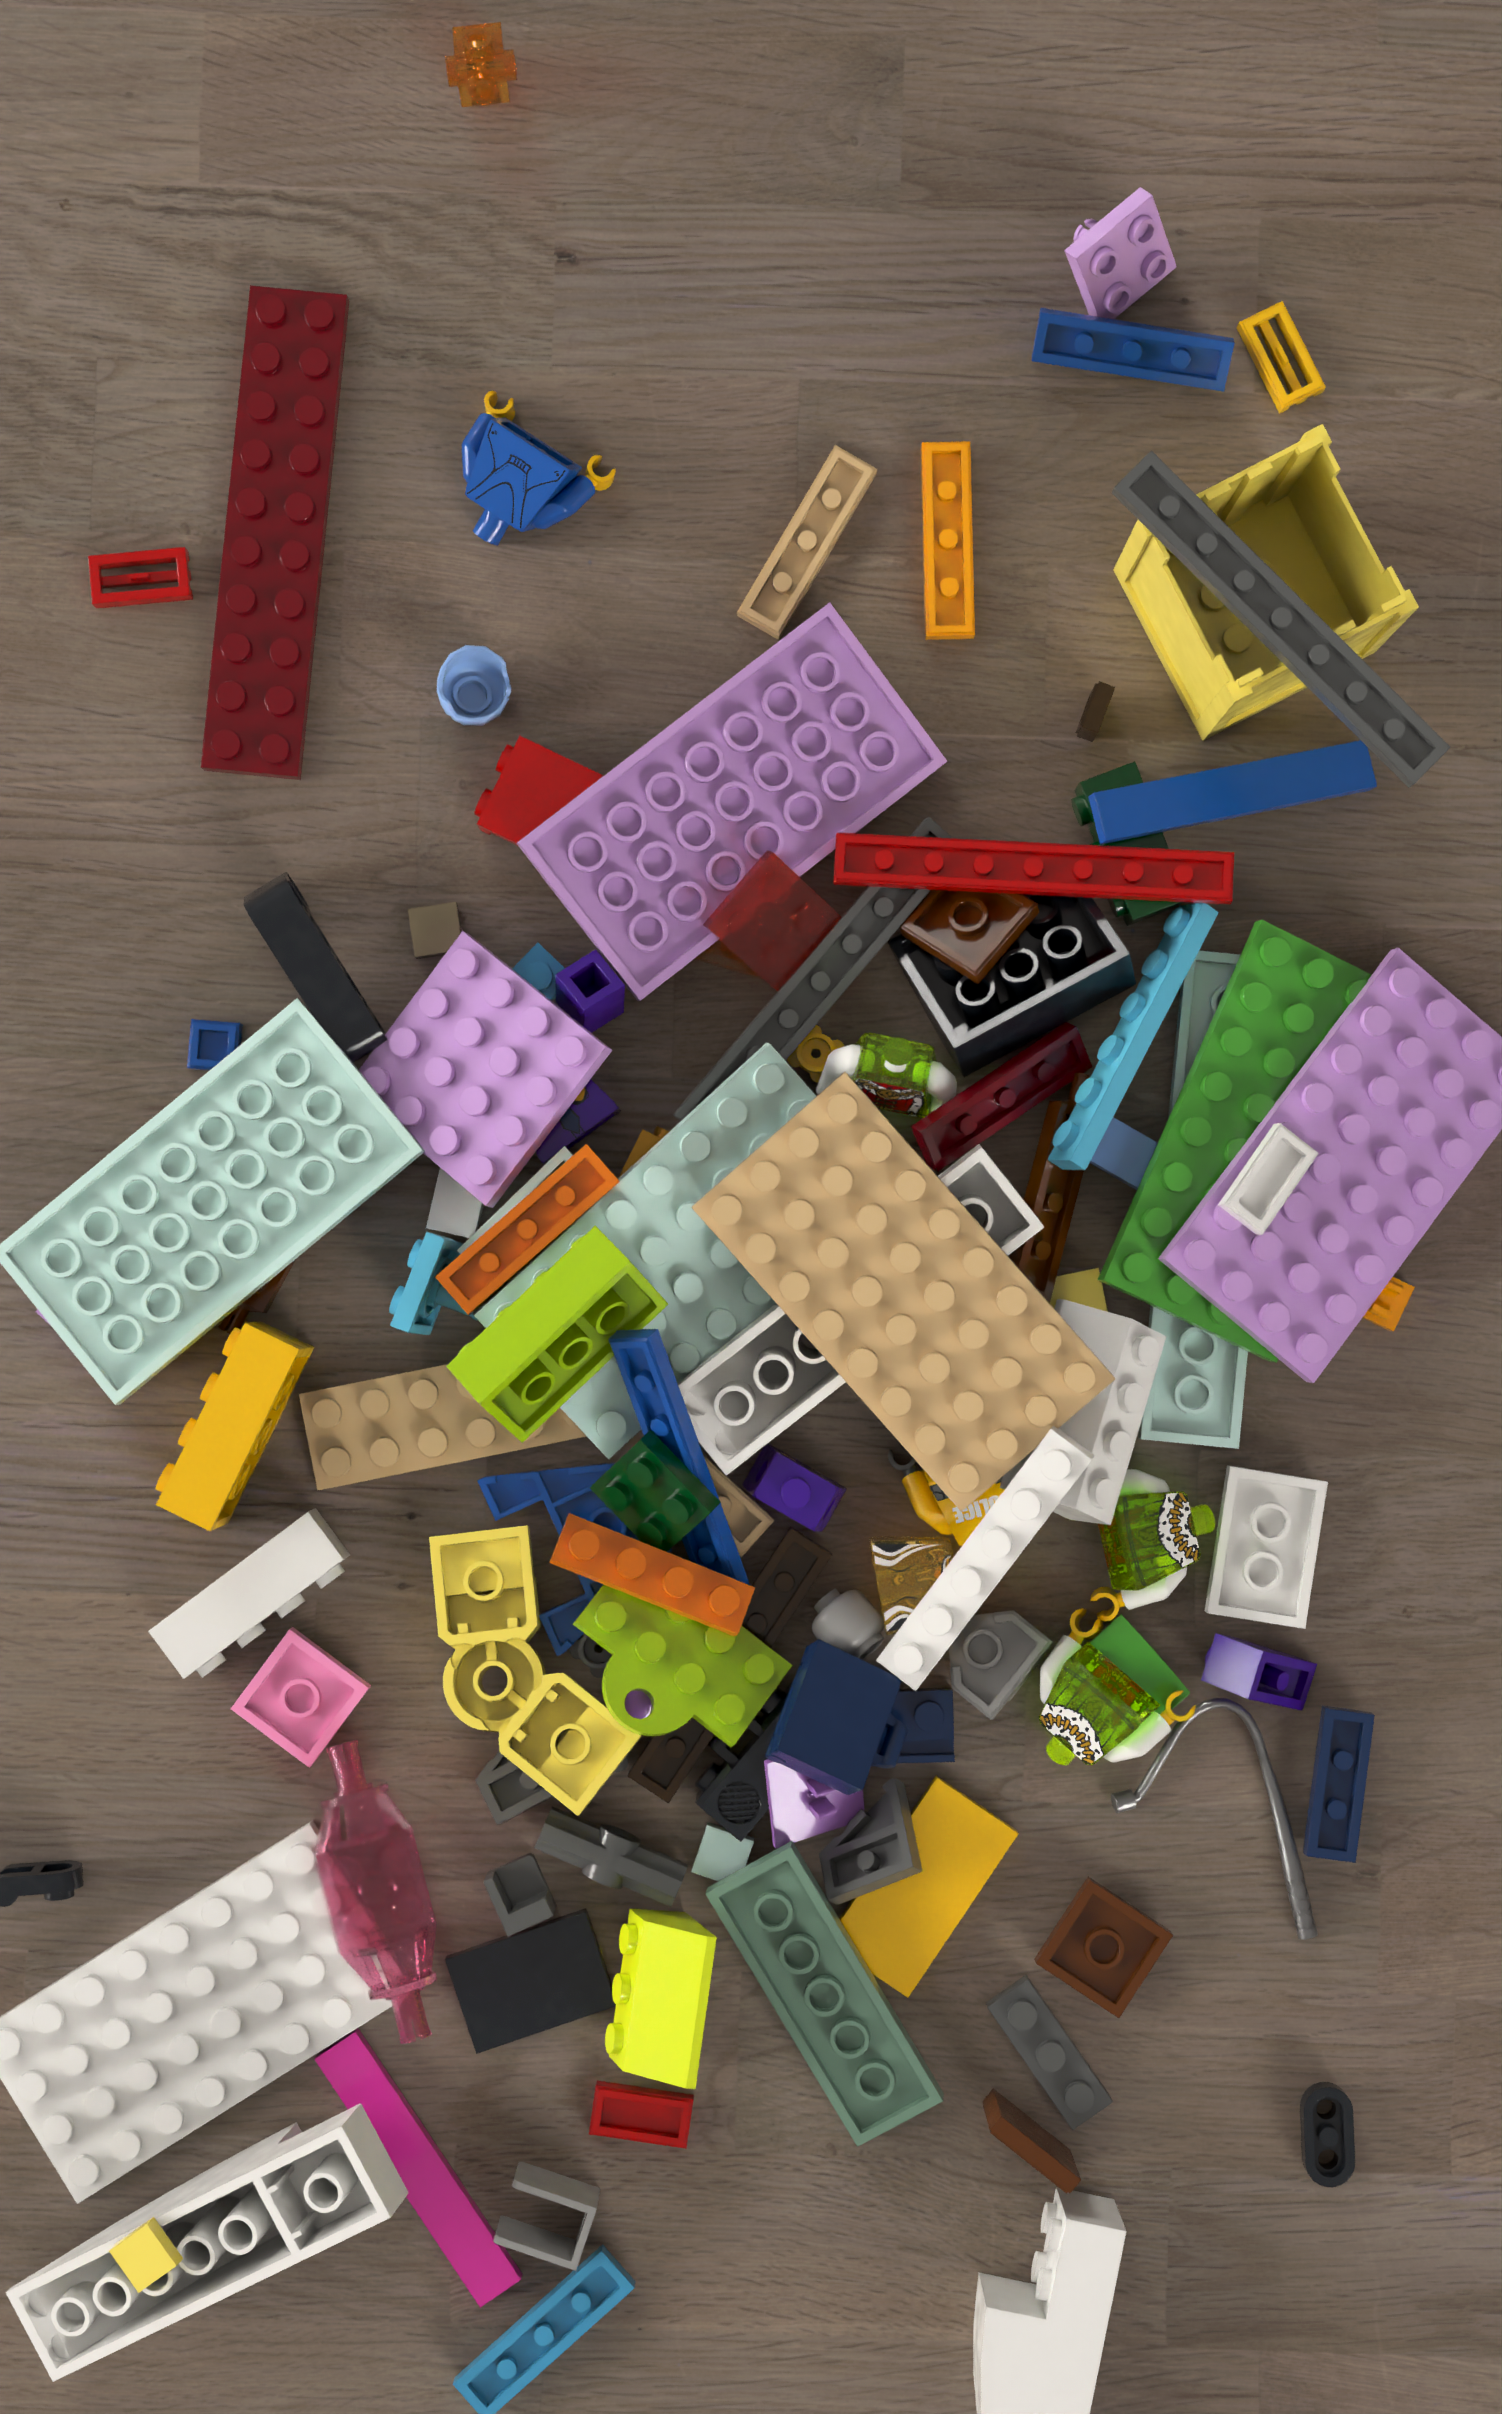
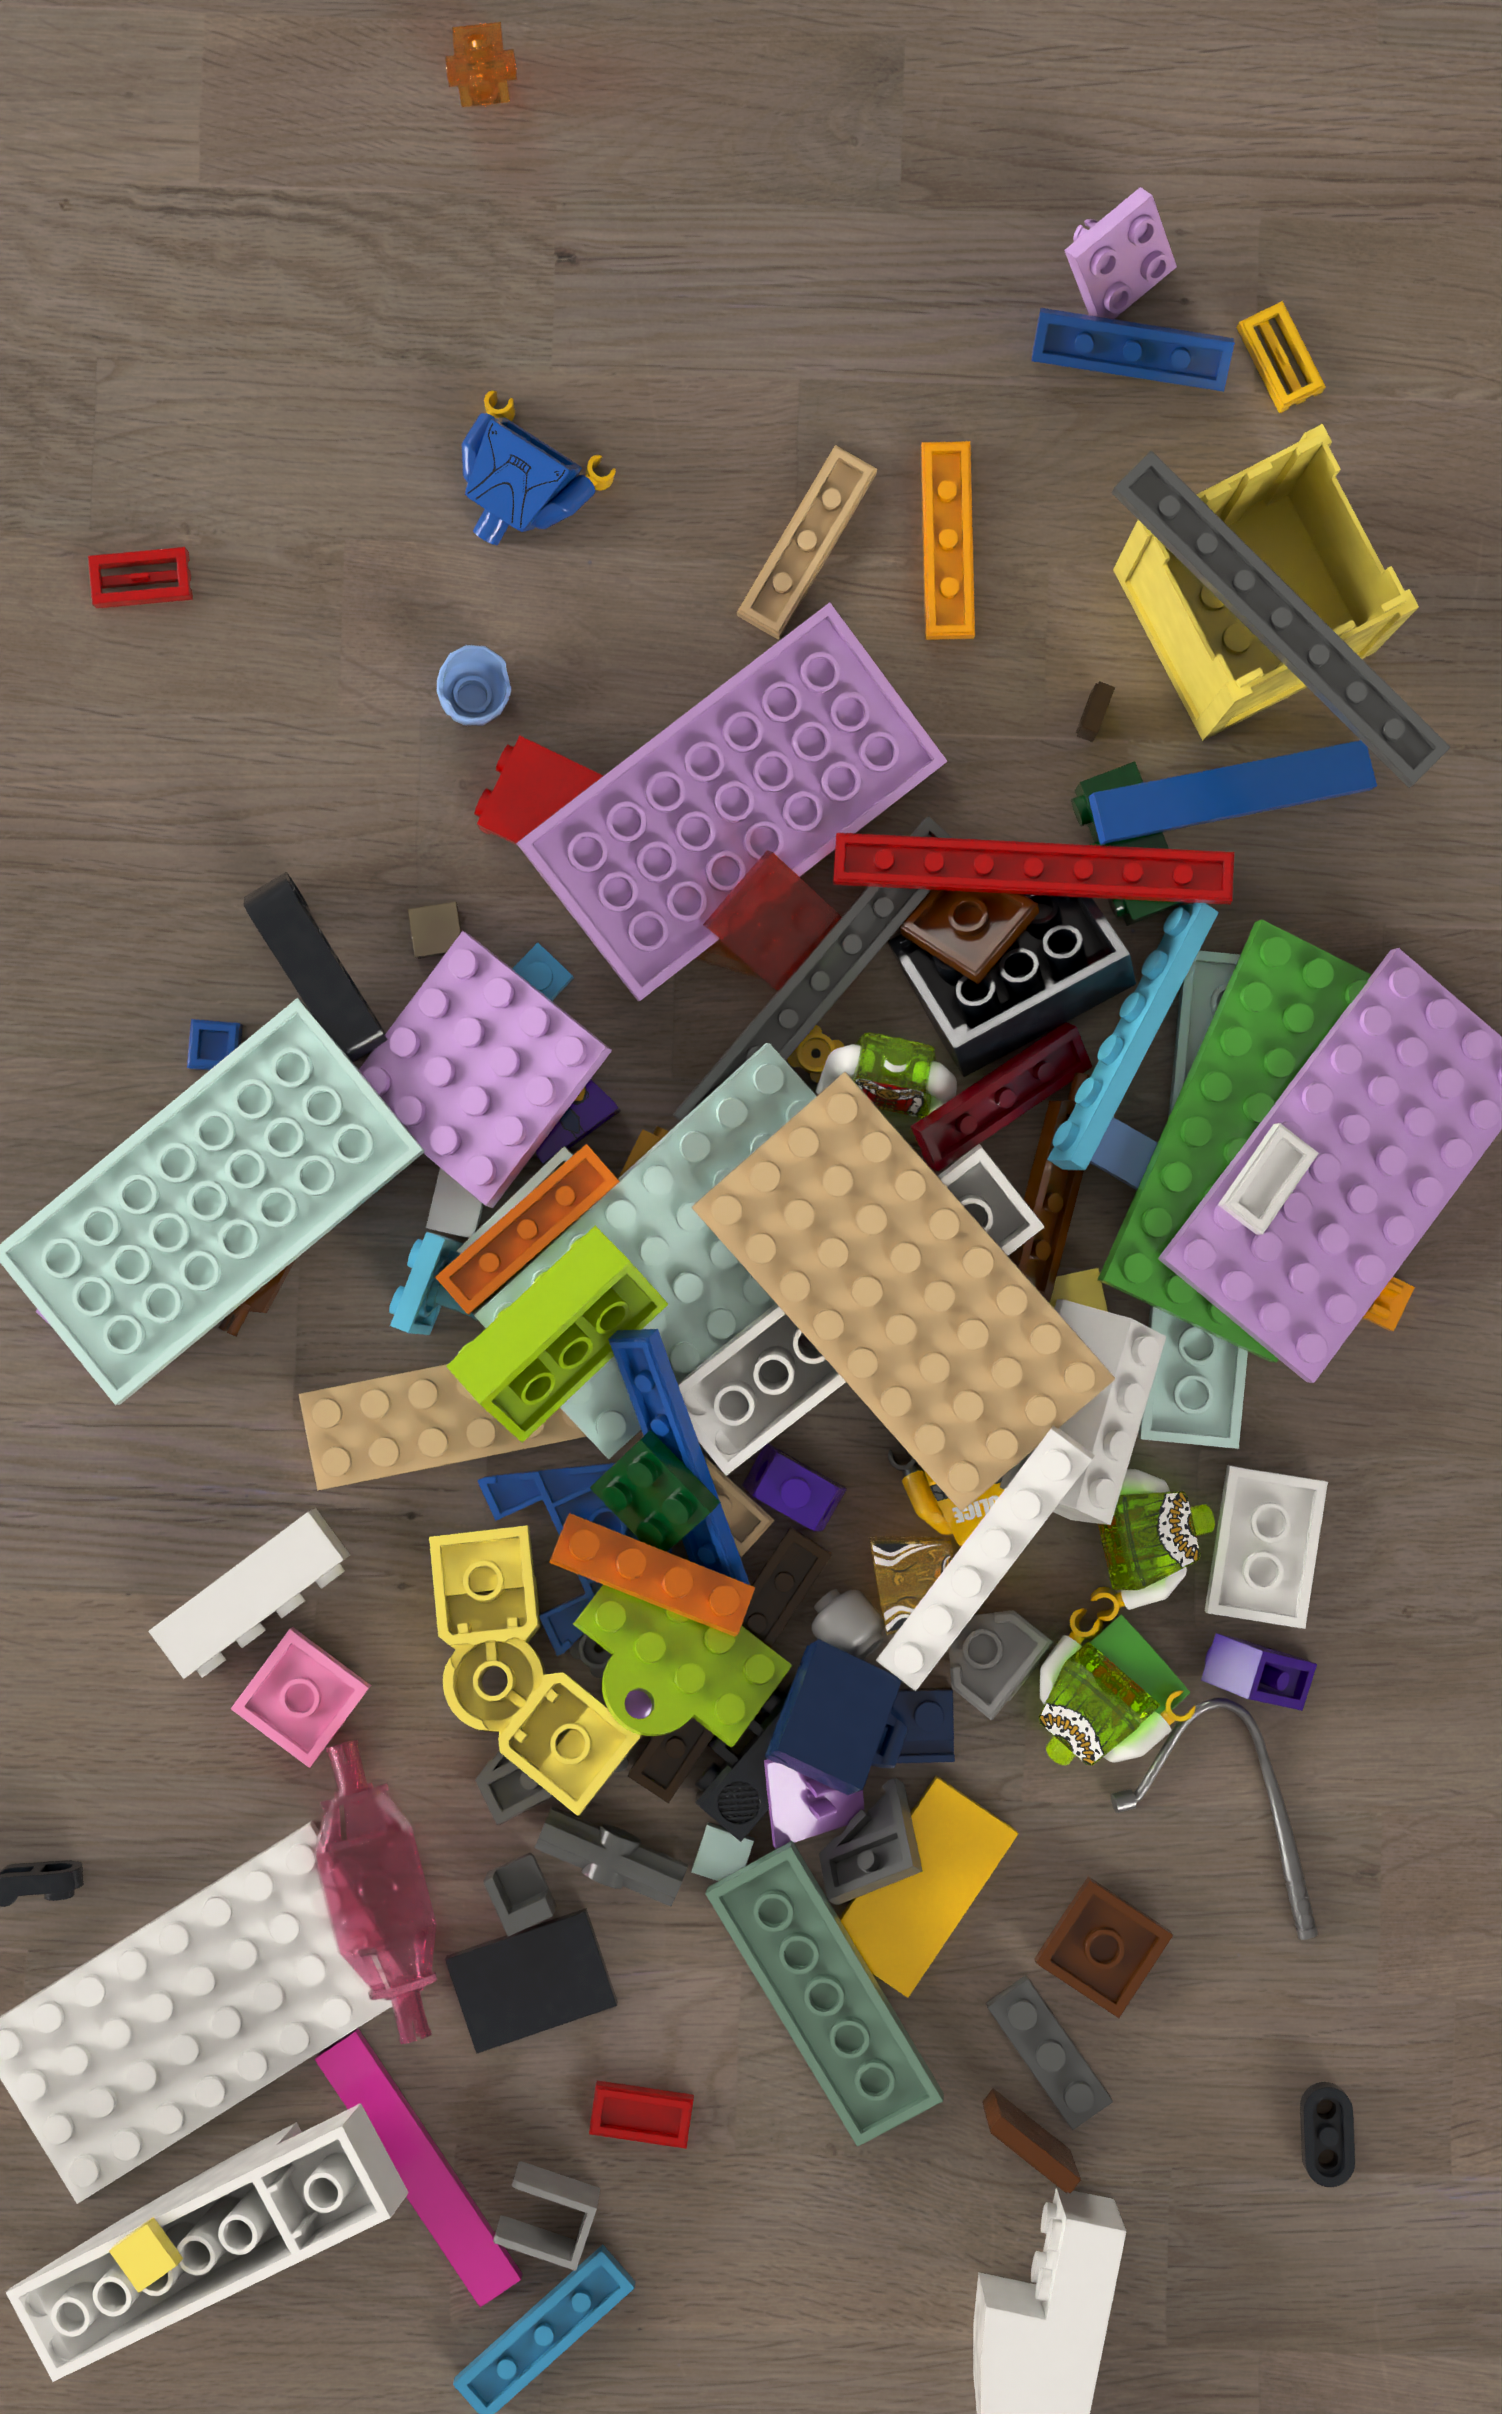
yellow brick [155,1322,314,1531] -> none
dark red plate [201,285,350,780] -> none
dark purple brick [555,949,625,1033] -> none
neon yellow slope [605,1908,717,2089] -> none
dark blue plate [1303,1705,1375,1863] -> none

